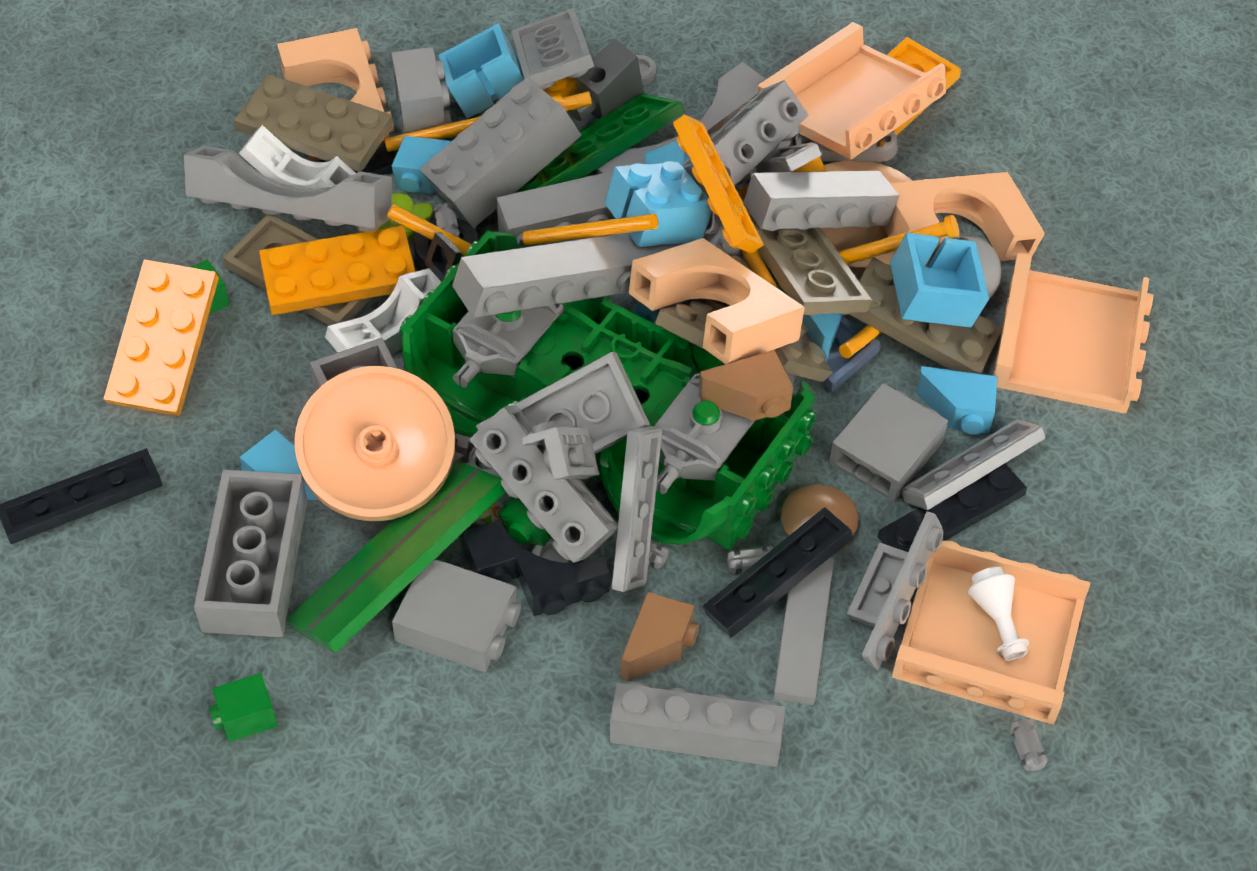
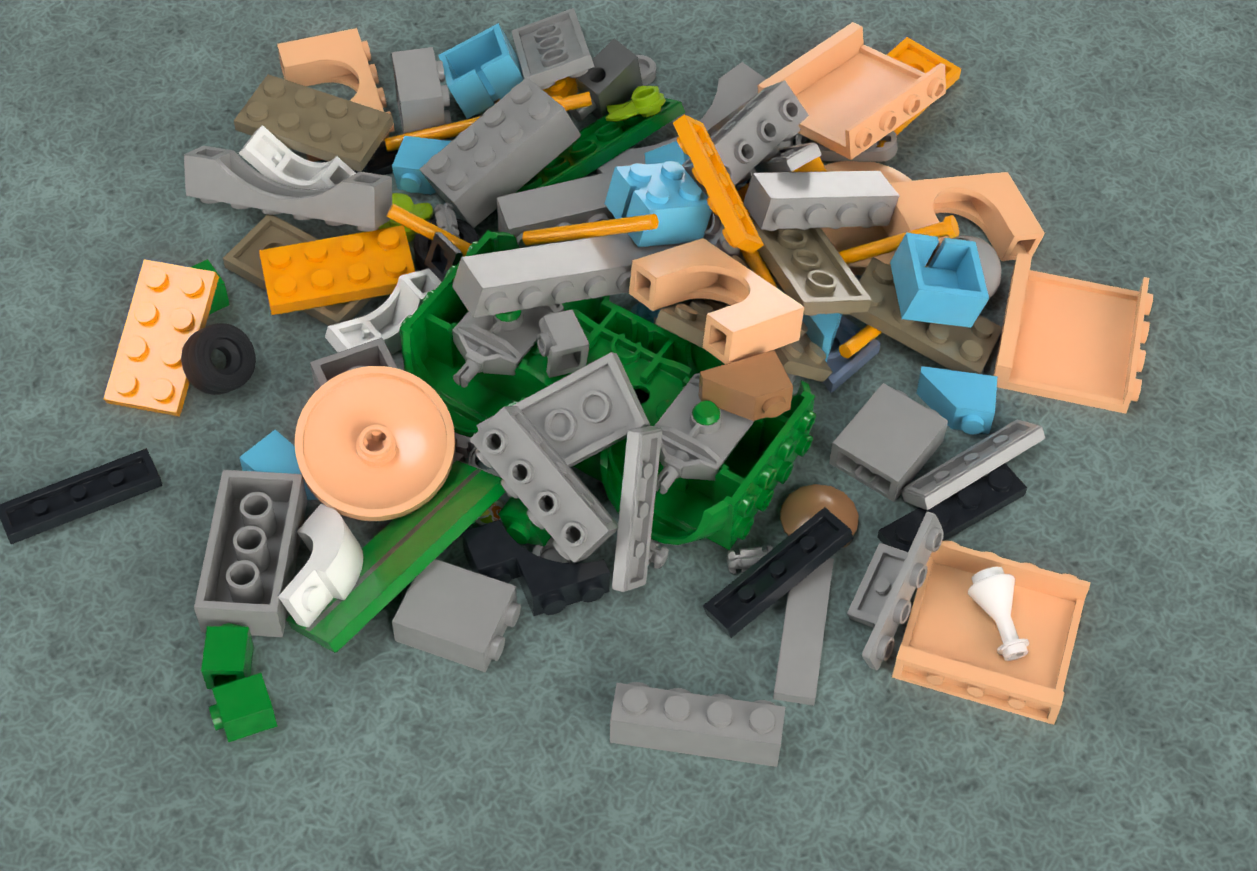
light grey bracket [521,421,599,480] -> none
medium nougat slope [621,592,699,681] -> none
light grey piece [1010,719,1048,772] -> none
none -> black tyre [181,323,256,395]
none -> green brick [201,623,254,689]
none -> white arch [278,504,363,628]
none -> light grey brick [537,310,589,378]
none -> lime plate [606,86,666,122]

